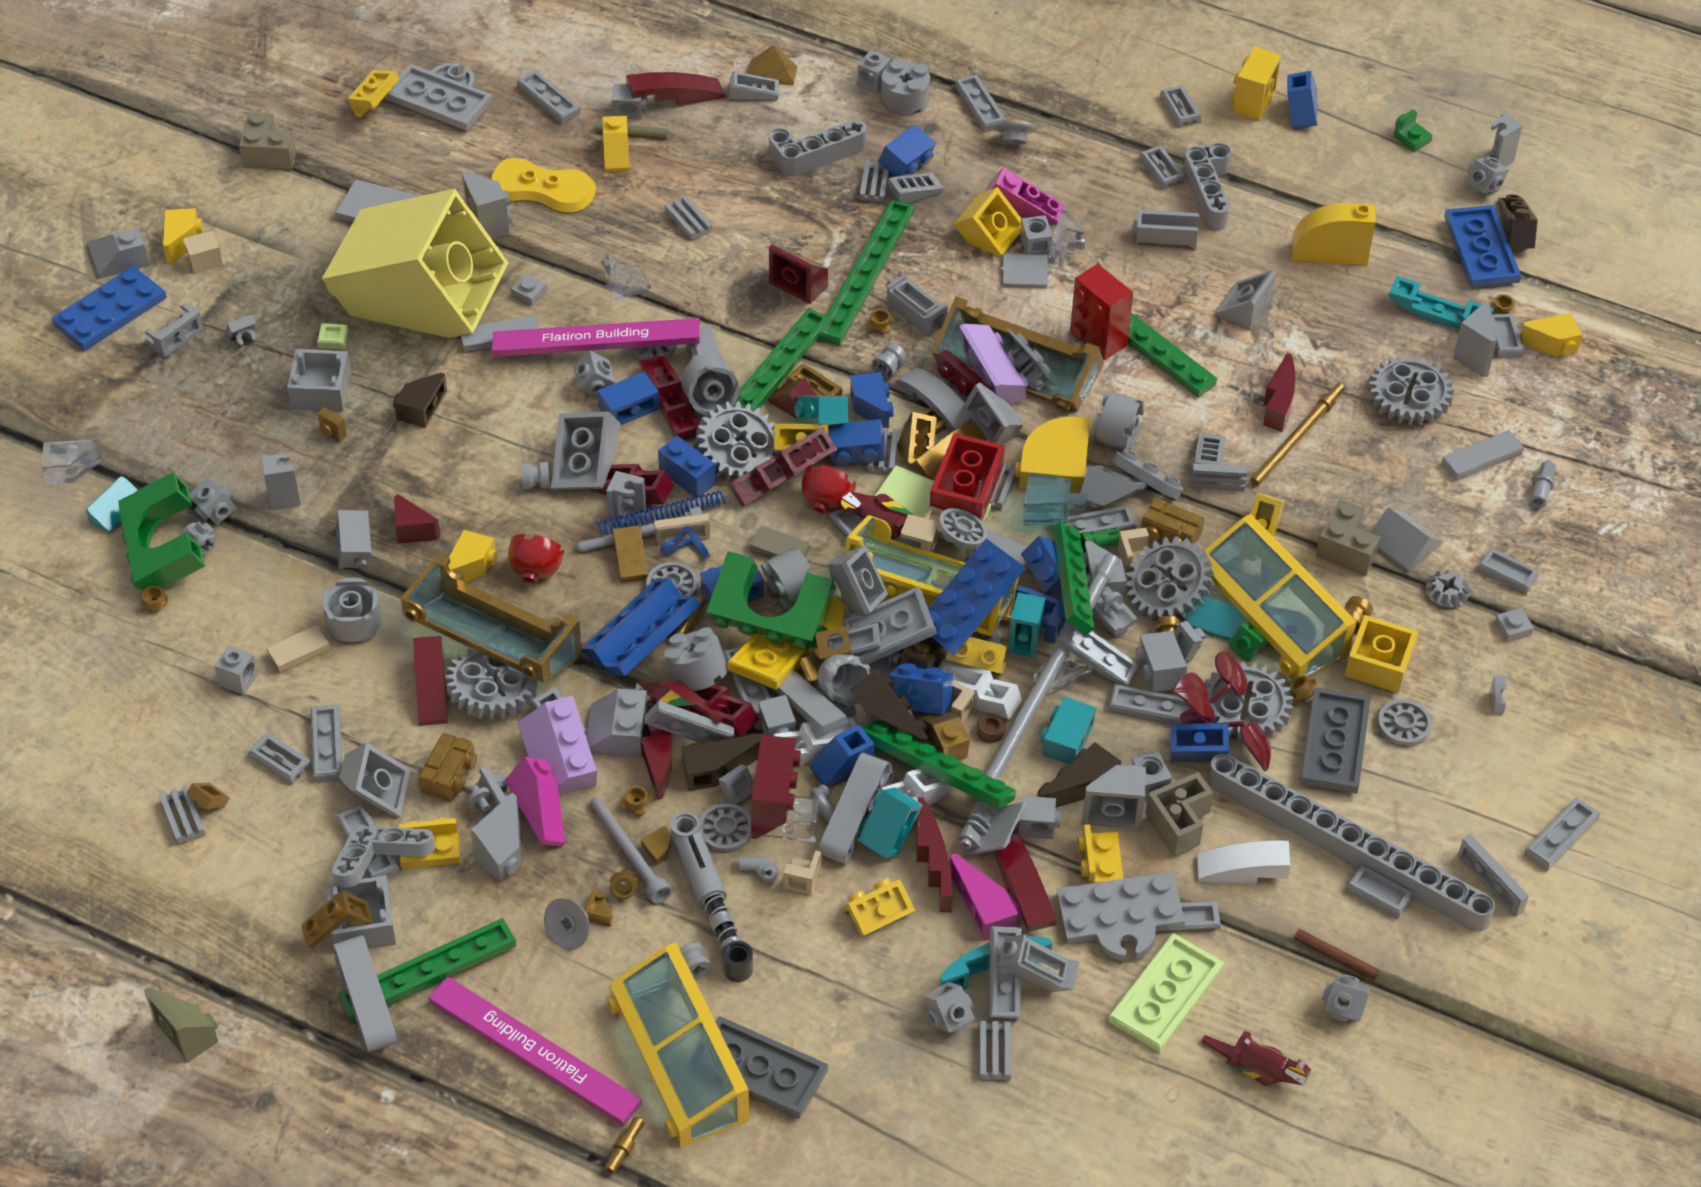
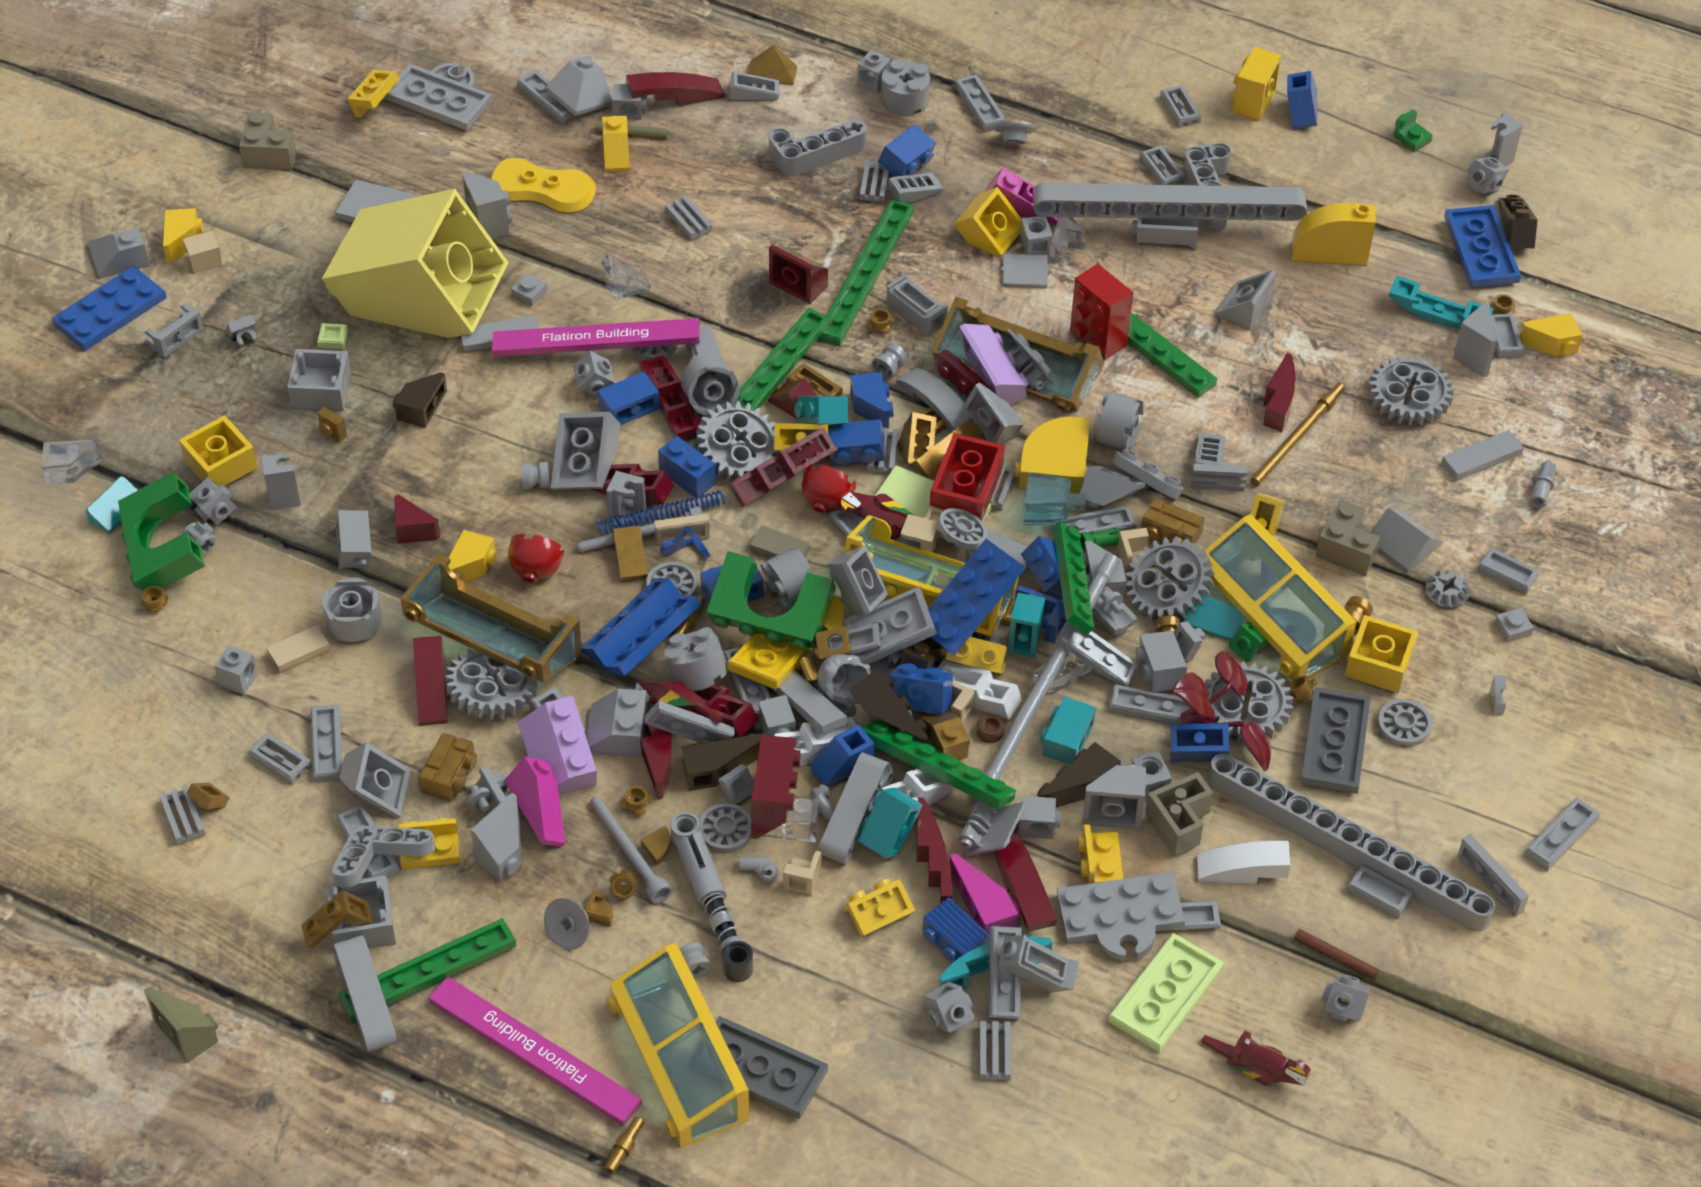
none -> yellow brick [179,415,258,487]
none -> light grey slope [545,56,612,116]
none -> blue brick [922,898,990,963]
none -> light grey beam [1033,183,1307,221]

